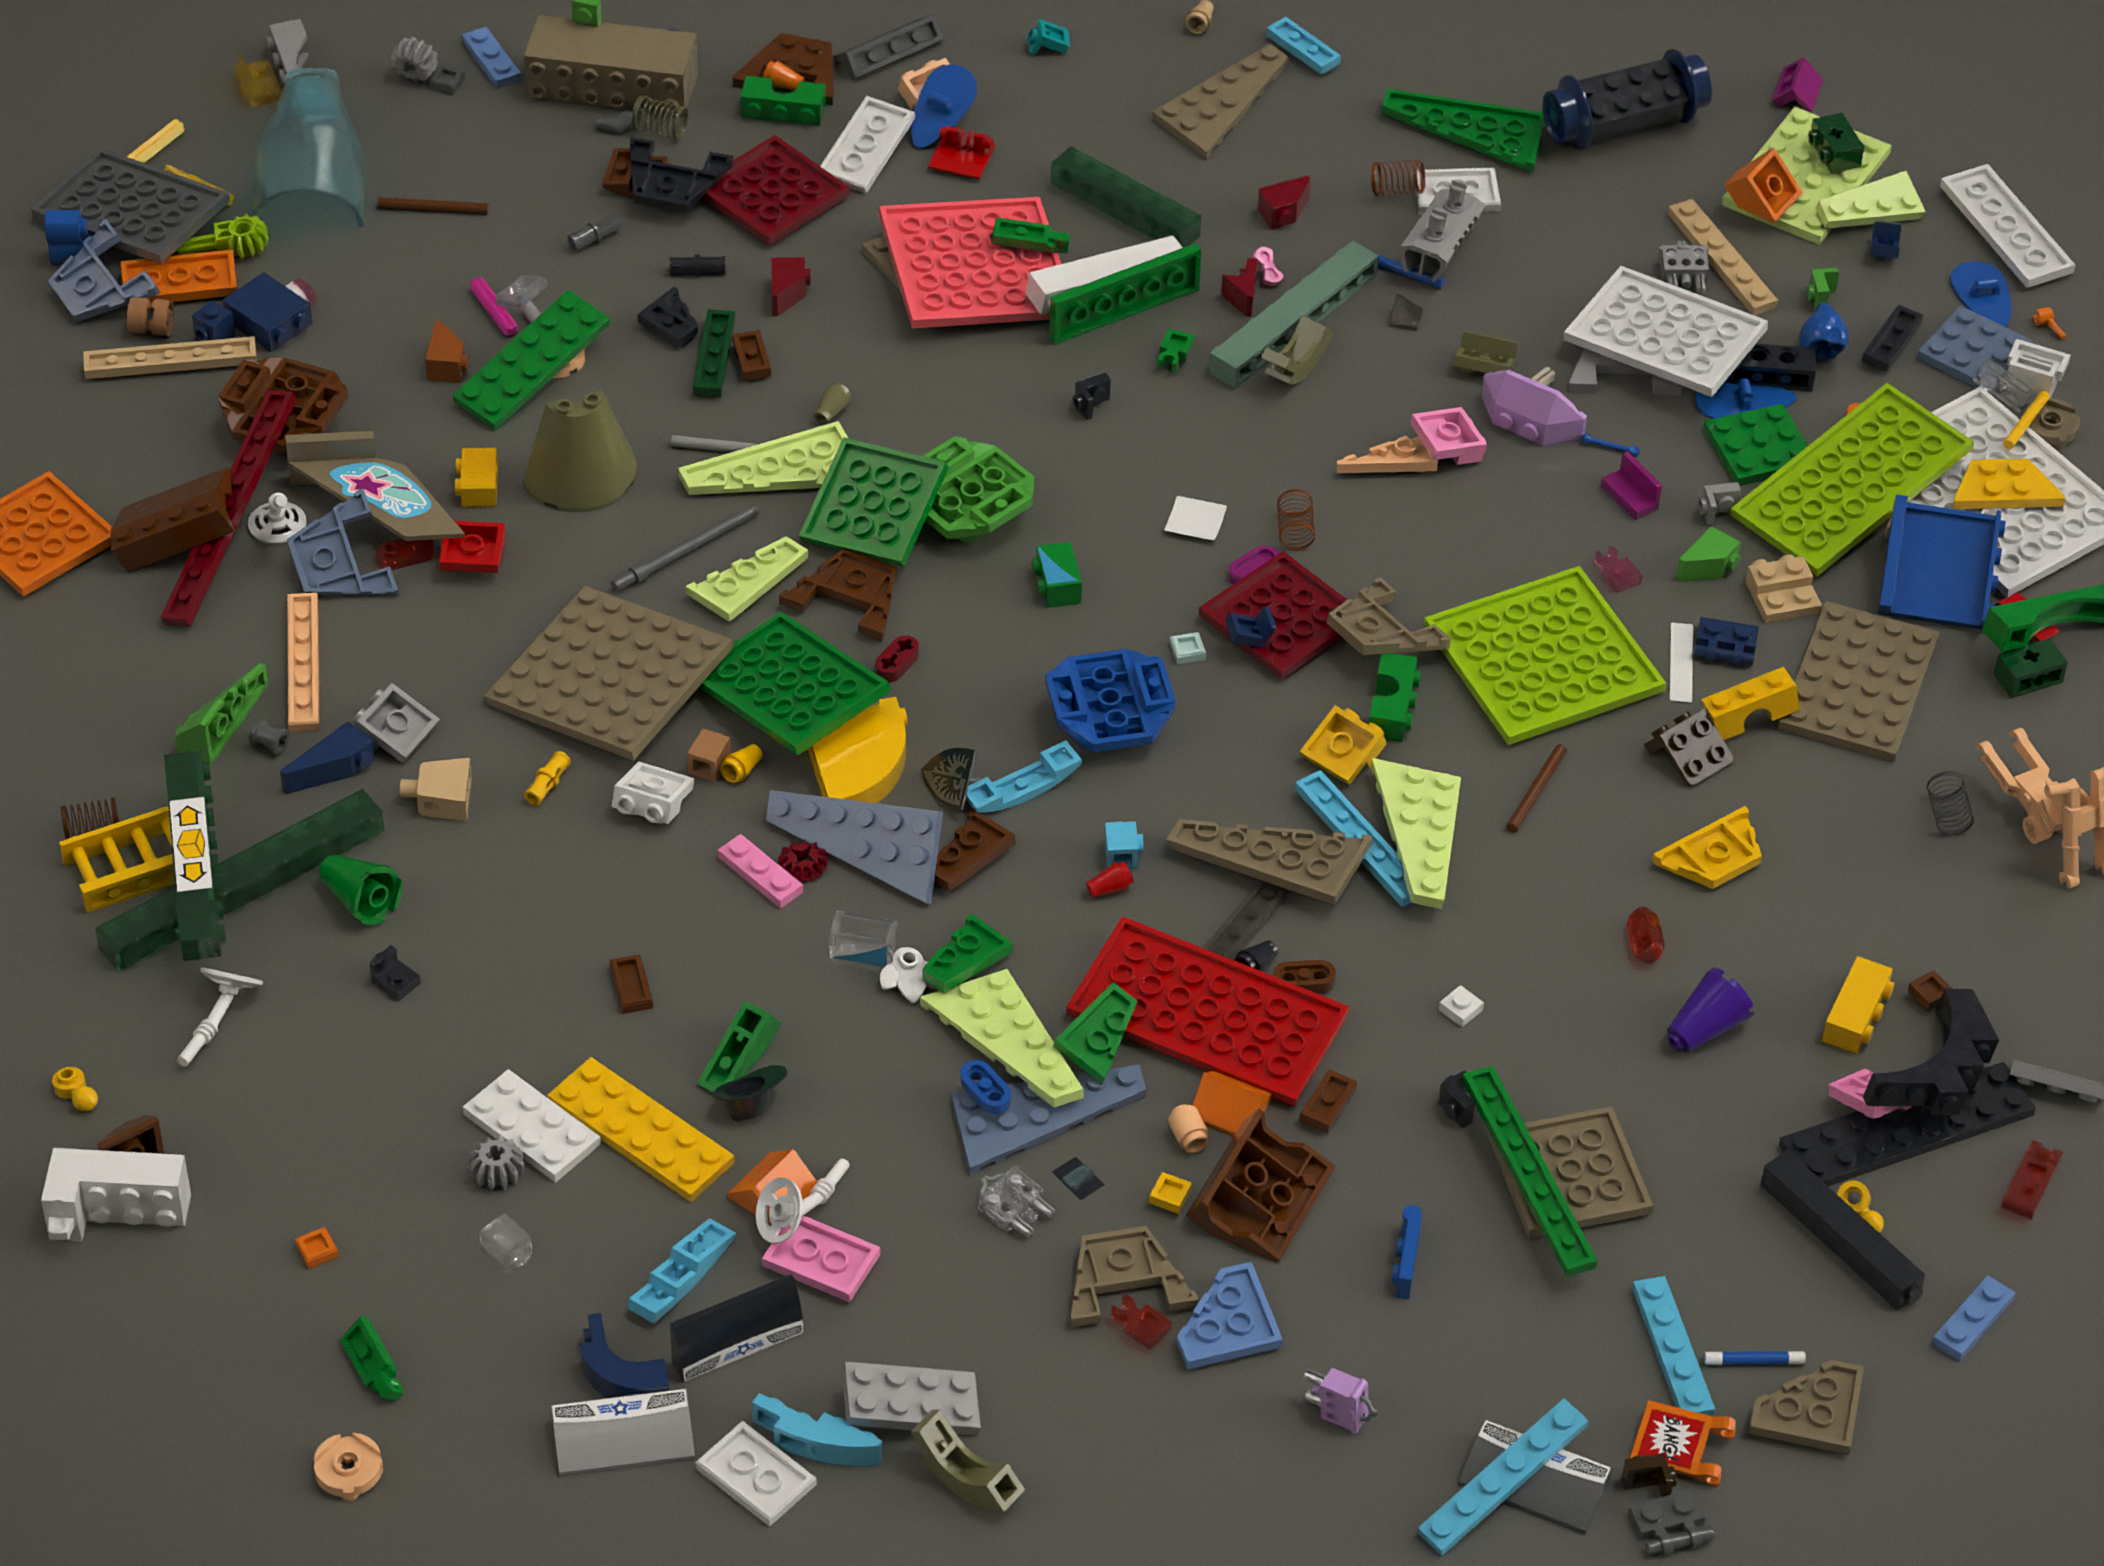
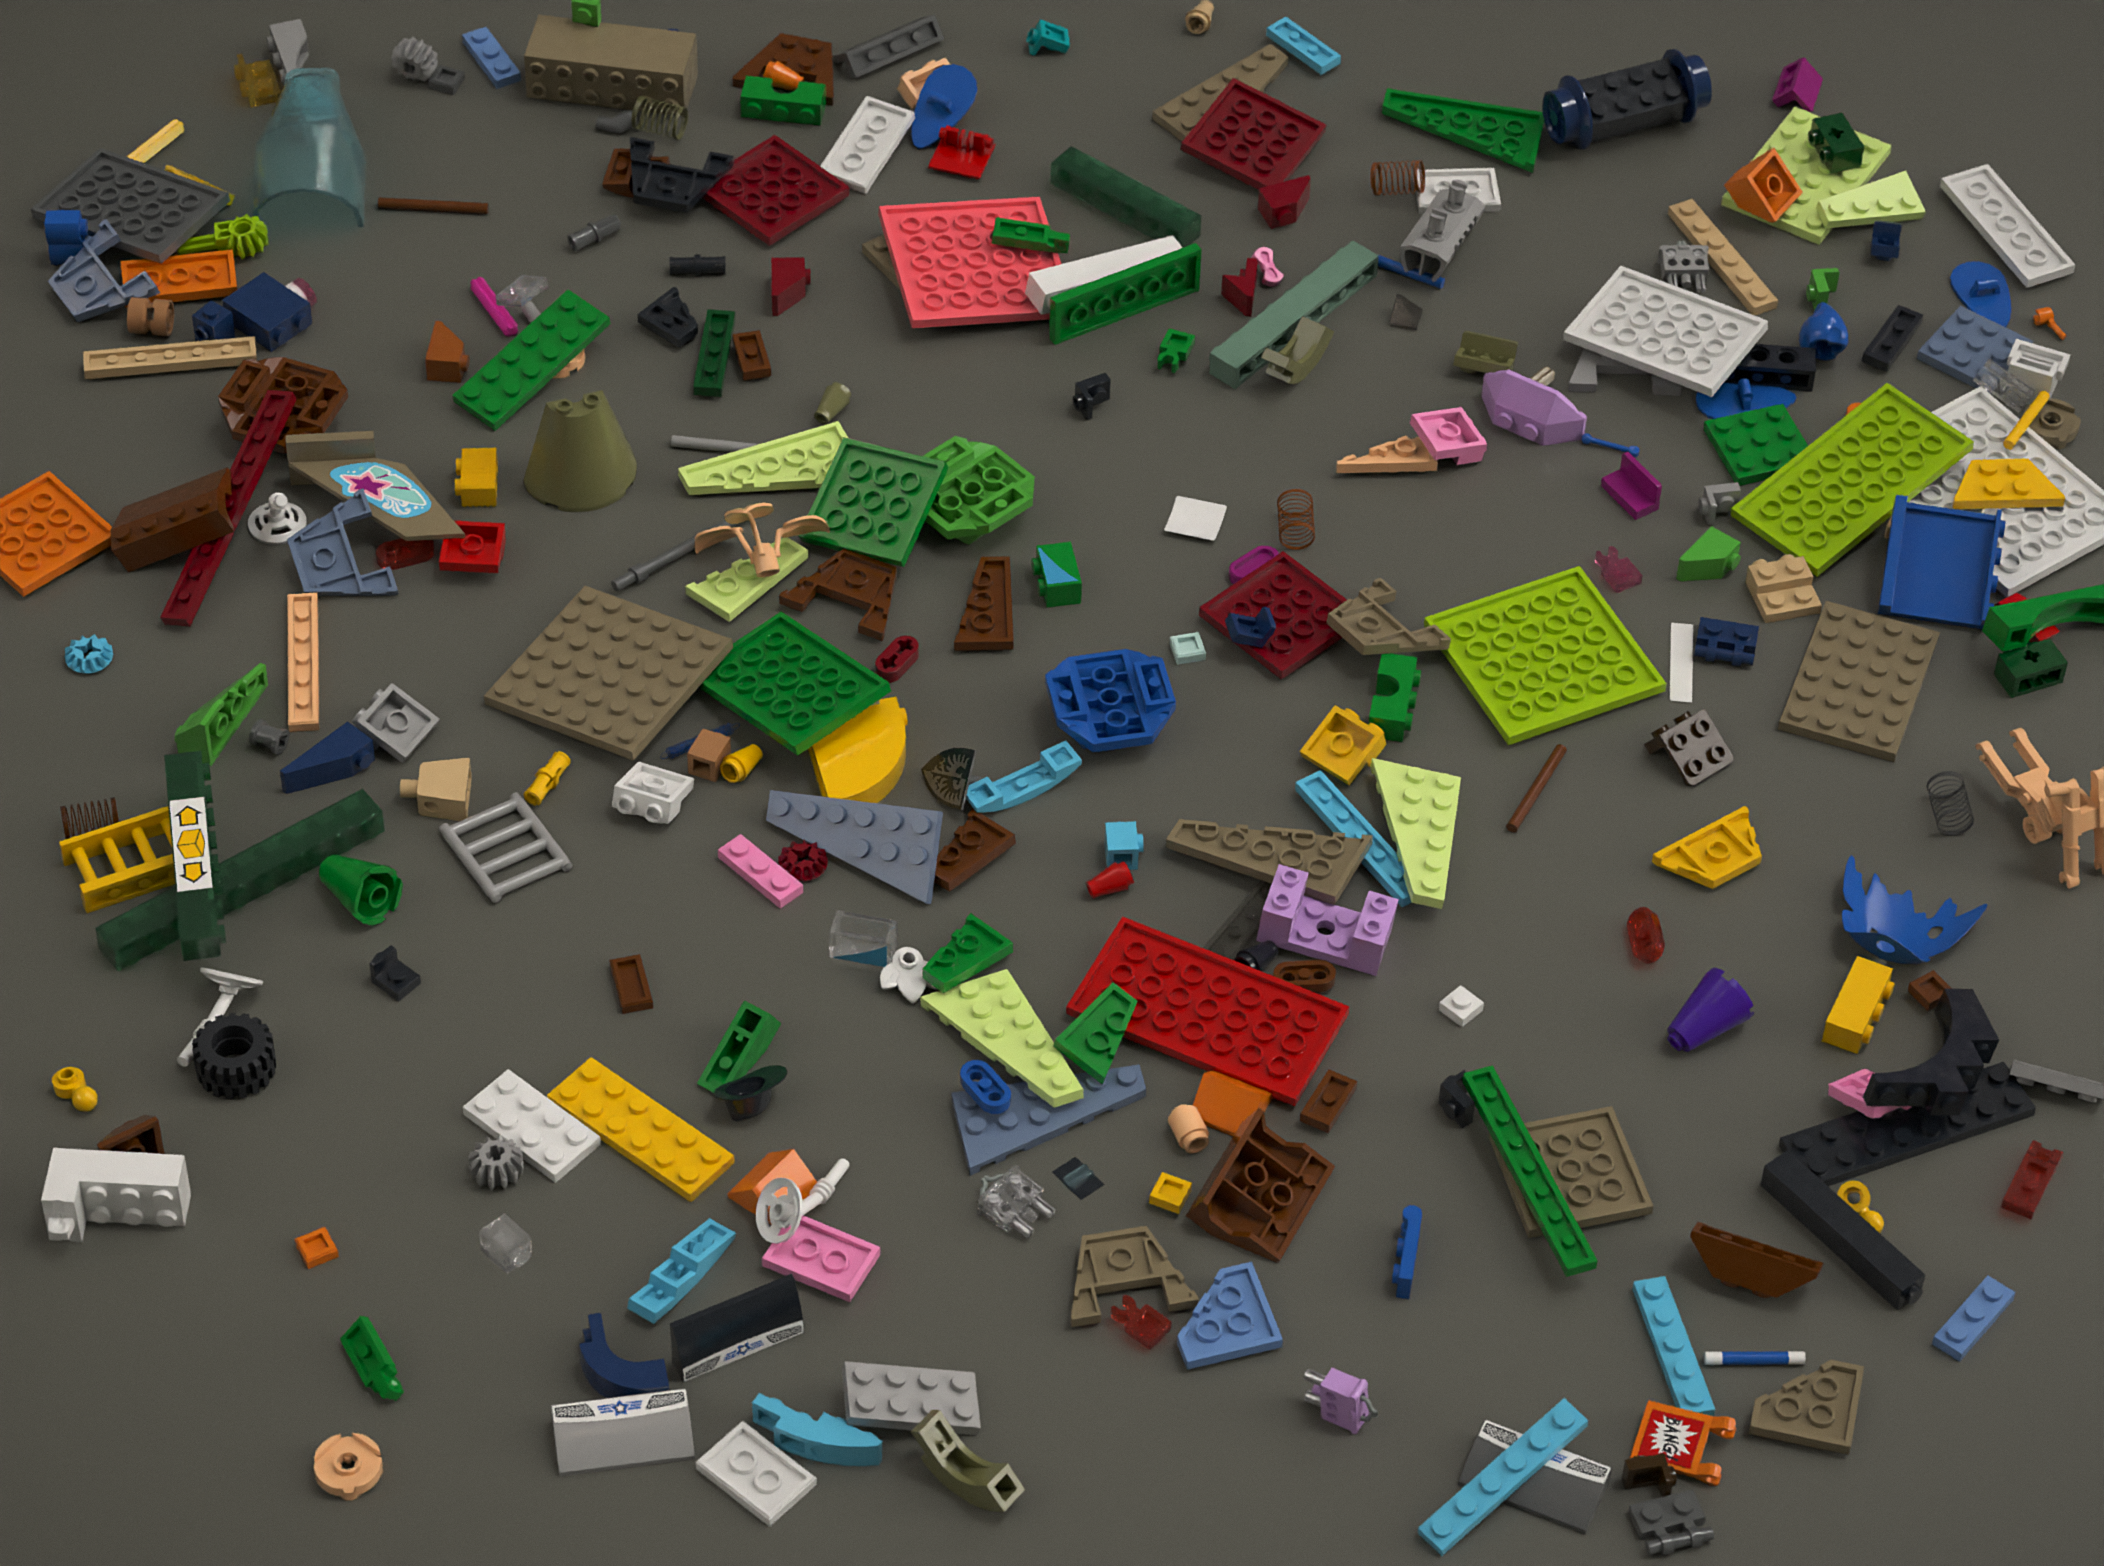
yellow arch [1701,666,1800,740] -> none
none -> medium azure gear [65,634,113,673]
none -> black tyre [192,1012,276,1099]
none -> light grey bar [439,792,573,903]
none -> blue piece [660,723,740,759]
none -> light nougat plant [695,503,830,577]
none -> reddish brown wing [954,556,1014,651]
none -> dark red plate [1180,78,1327,190]
none -> lavender plate [1256,864,1399,976]
none -> reddish brown wedge [1690,1222,1824,1298]
none -> blue piece [1842,855,1988,964]

